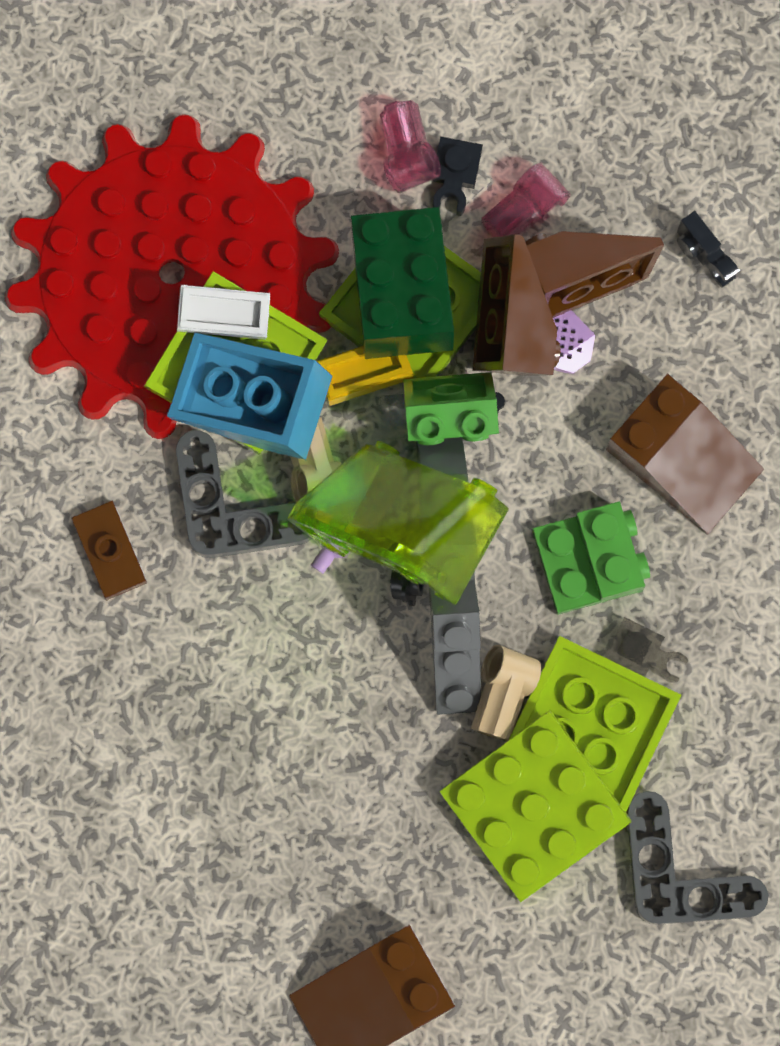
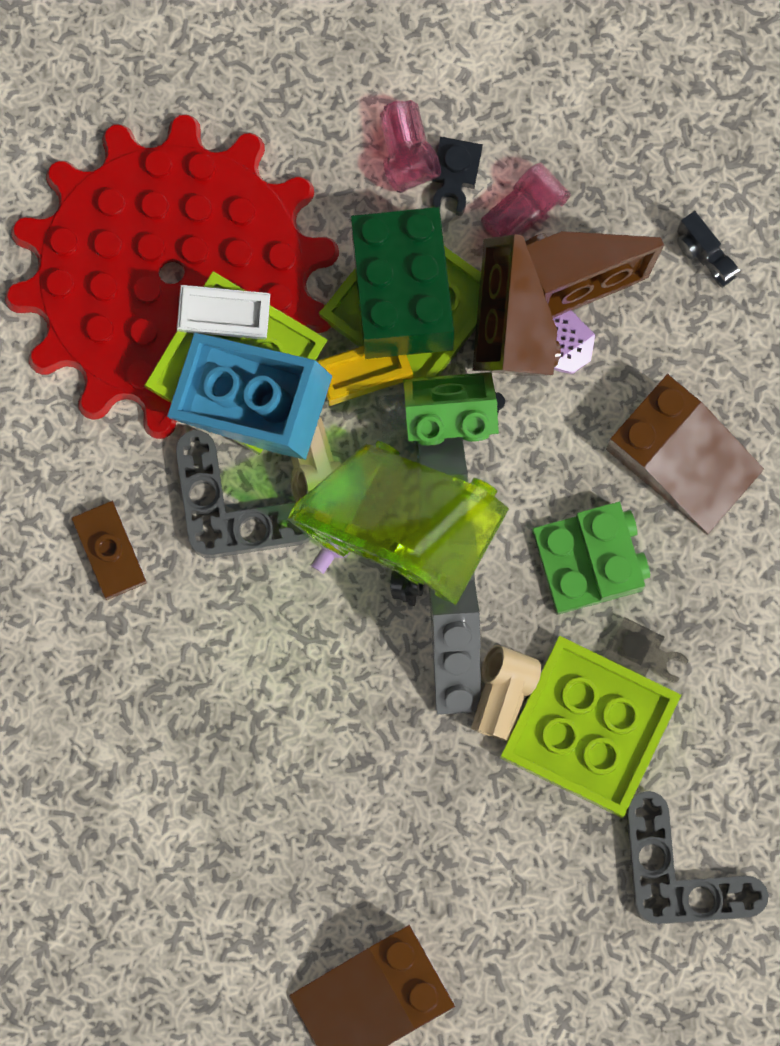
lime plate [439,710,632,903] -> none

